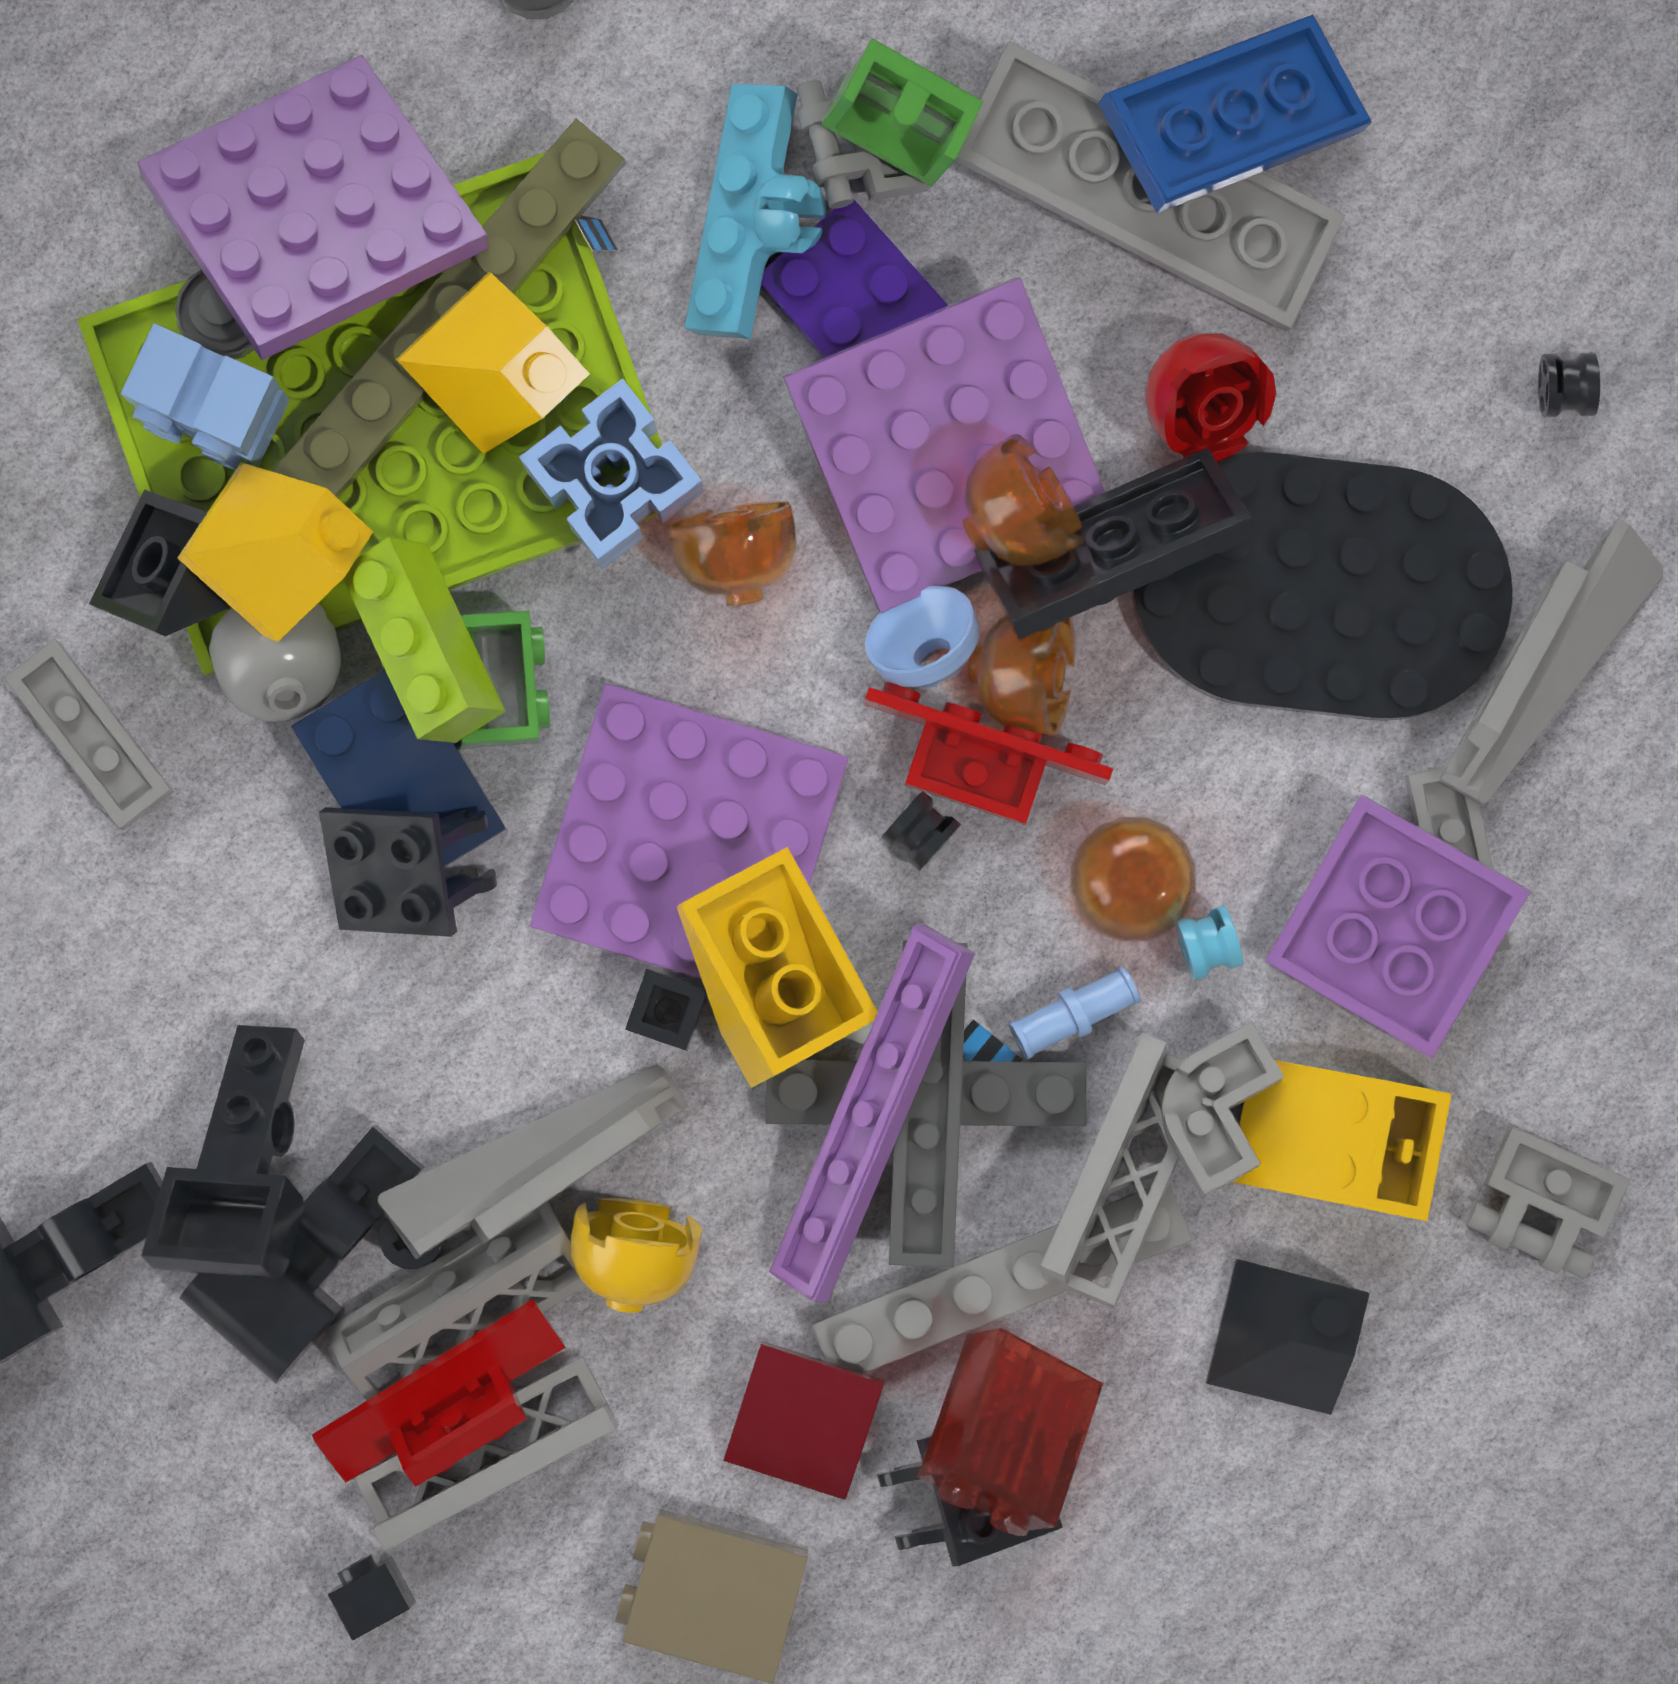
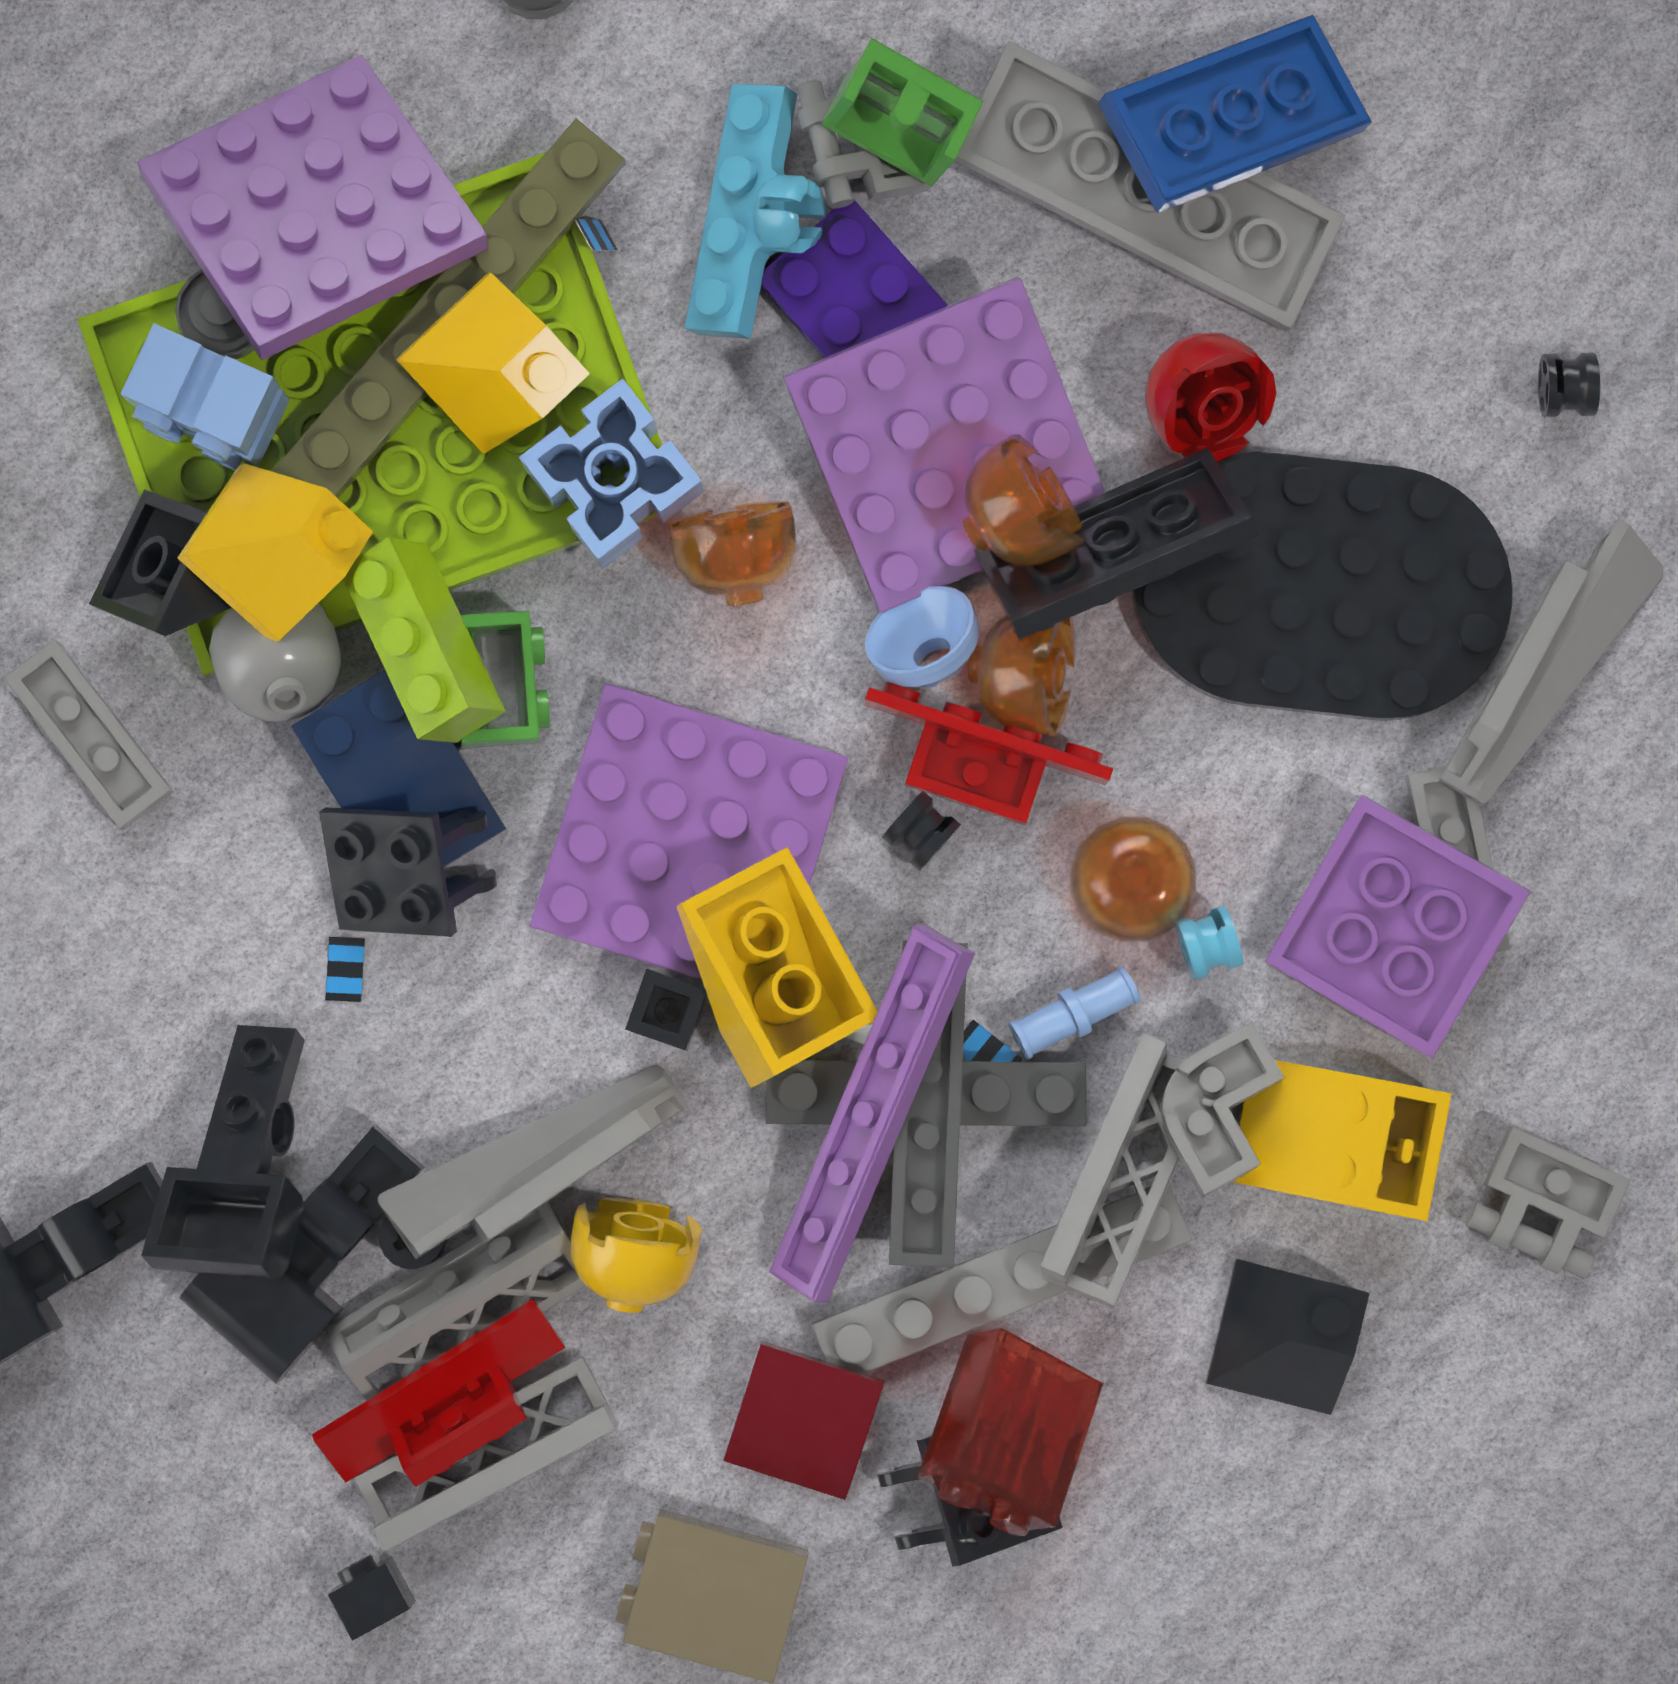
none -> sticker [325,937,365,1002]

